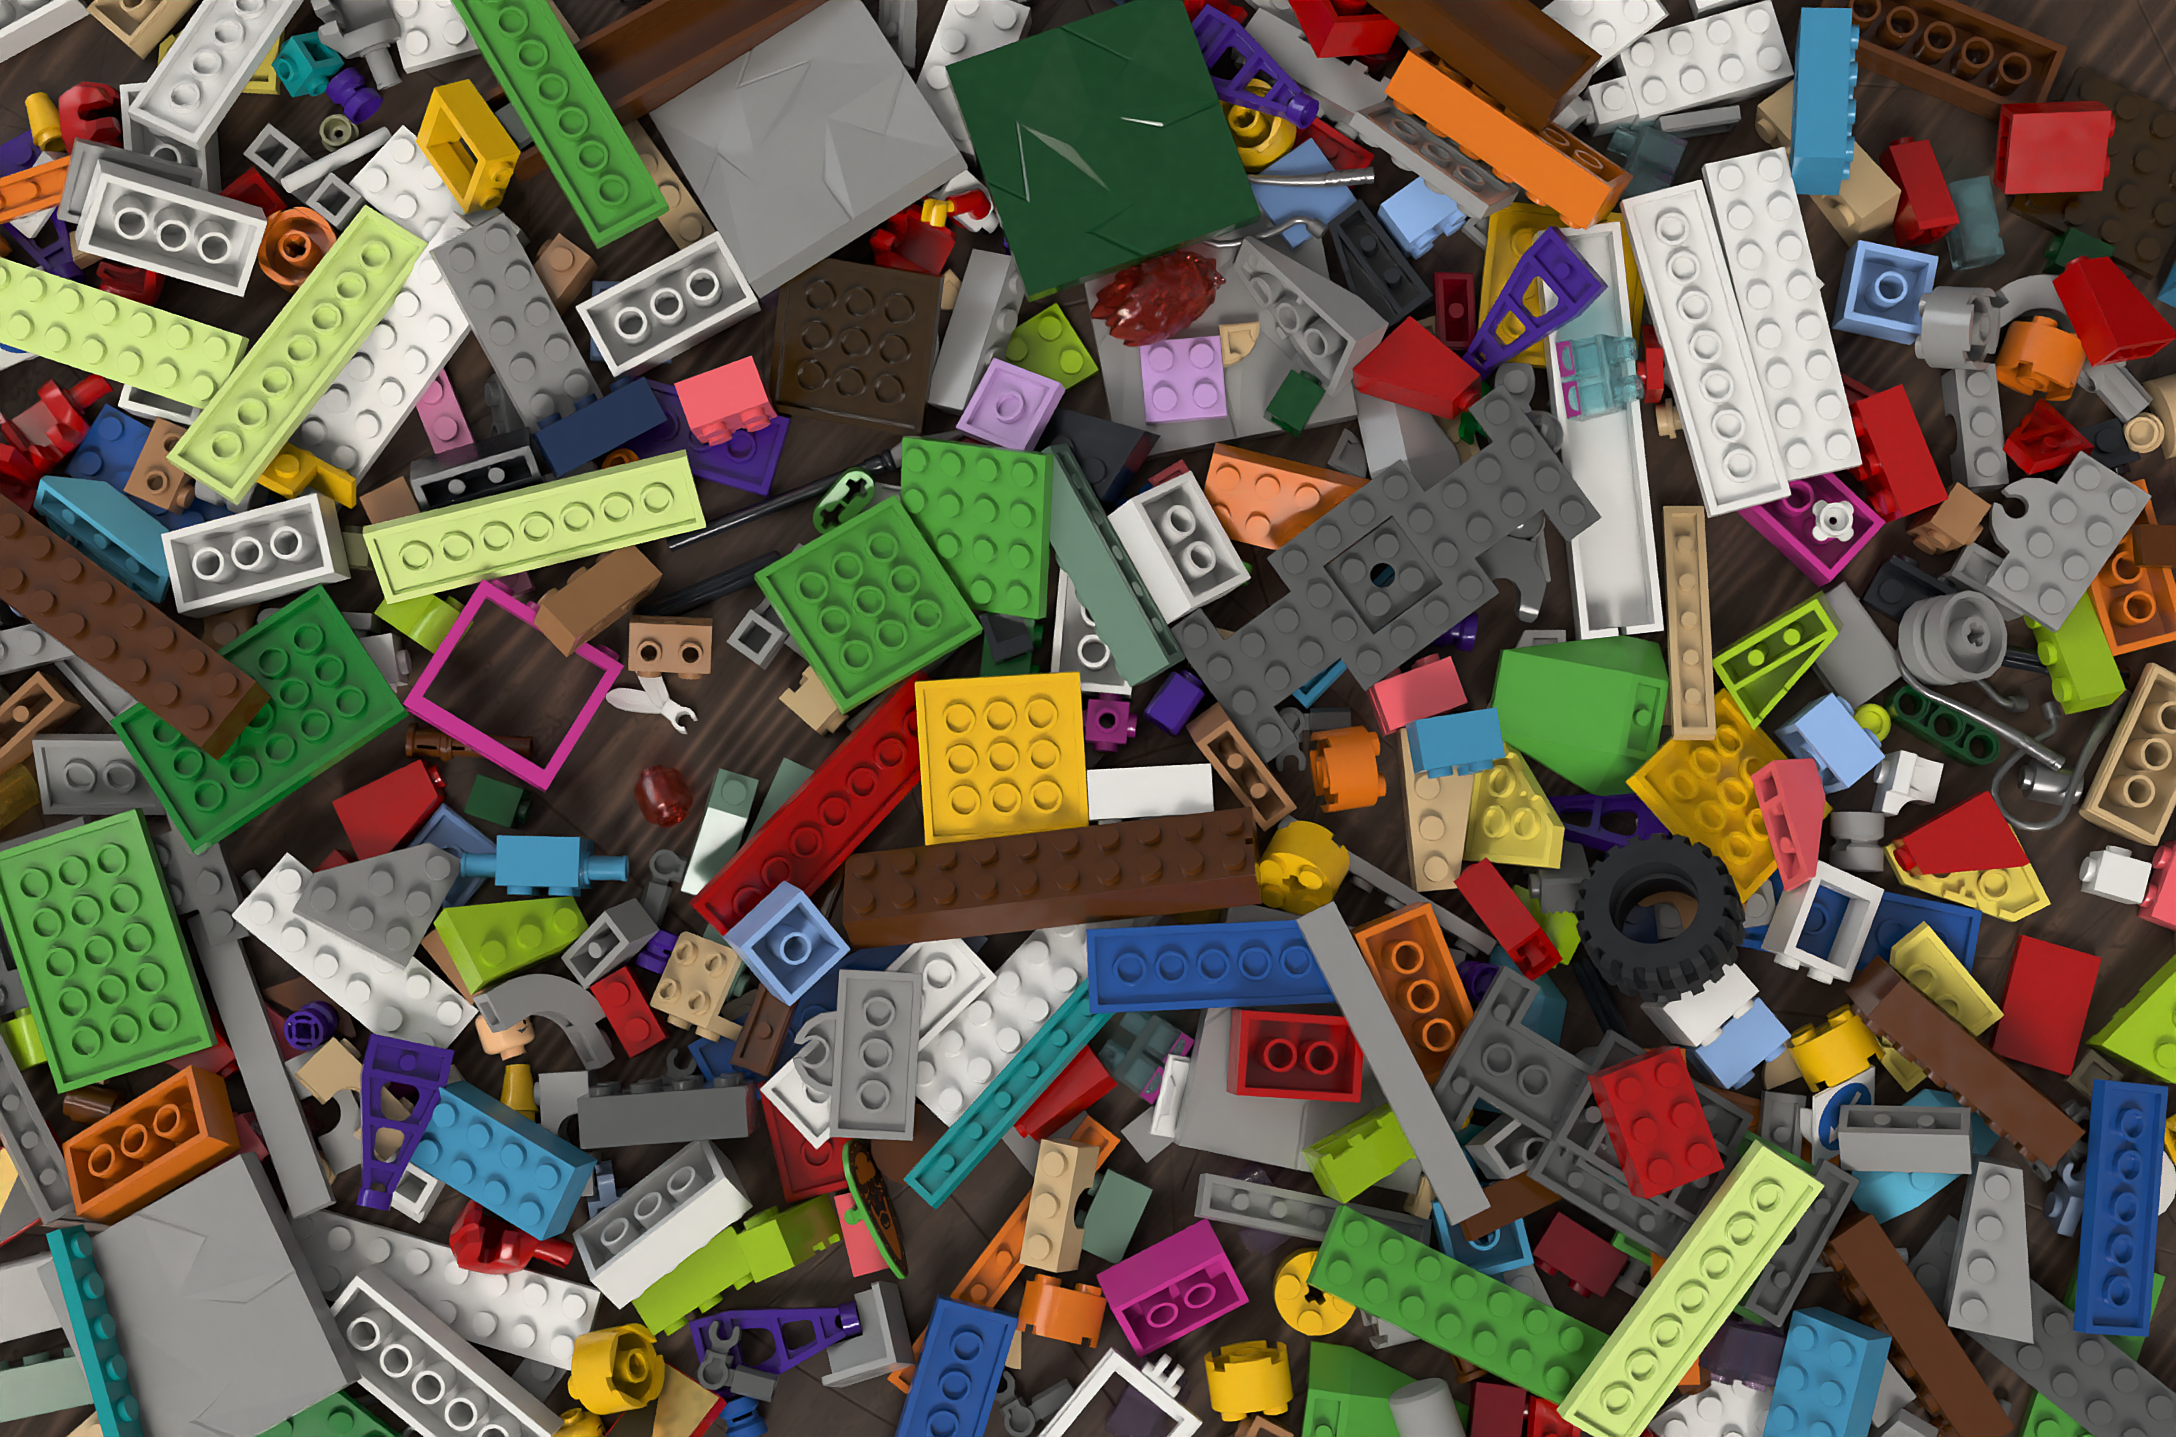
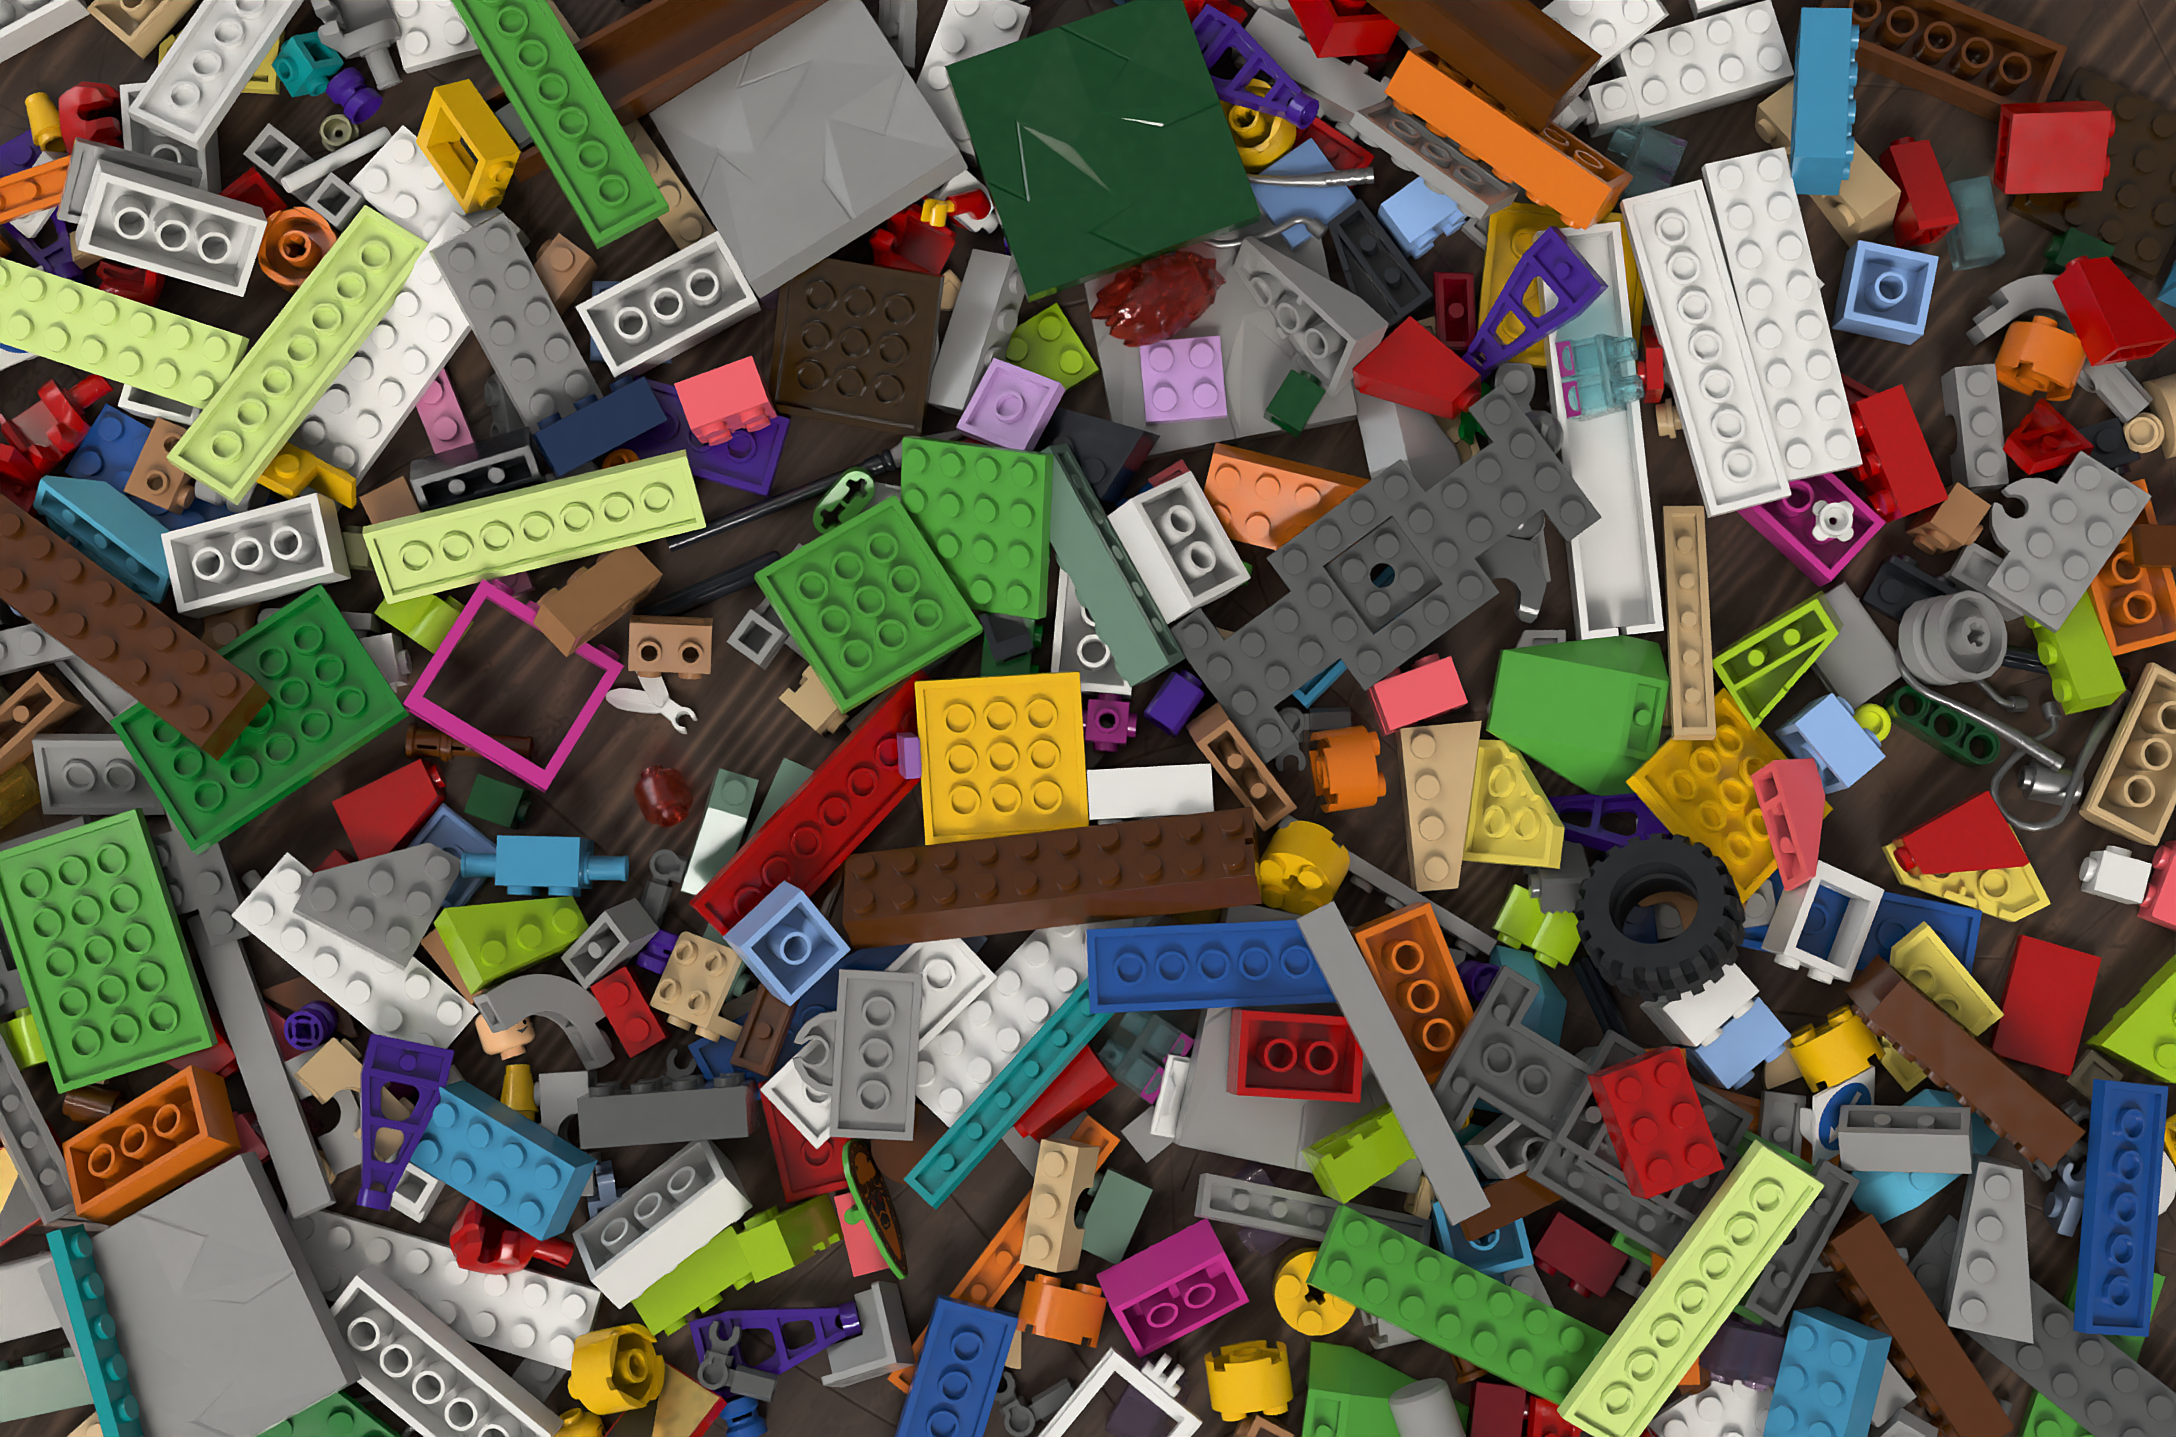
tan tile [1219,321,1260,367] -> none
light grey tile [1326,428,1367,478] -> none
dark azure brick [1406,707,1505,779] -> none
dark purple wheel [1430,612,1478,653] -> none
red slope [1453,857,1563,982] -> none
light grey tile [1652,105,1741,143] -> none
light grey wheel [1829,812,1885,872] -> none
white brick [1871,750,1944,817] -> none
light grey brick [1915,286,2000,370] -> none
none -> medium lavender tile [897,732,922,779]

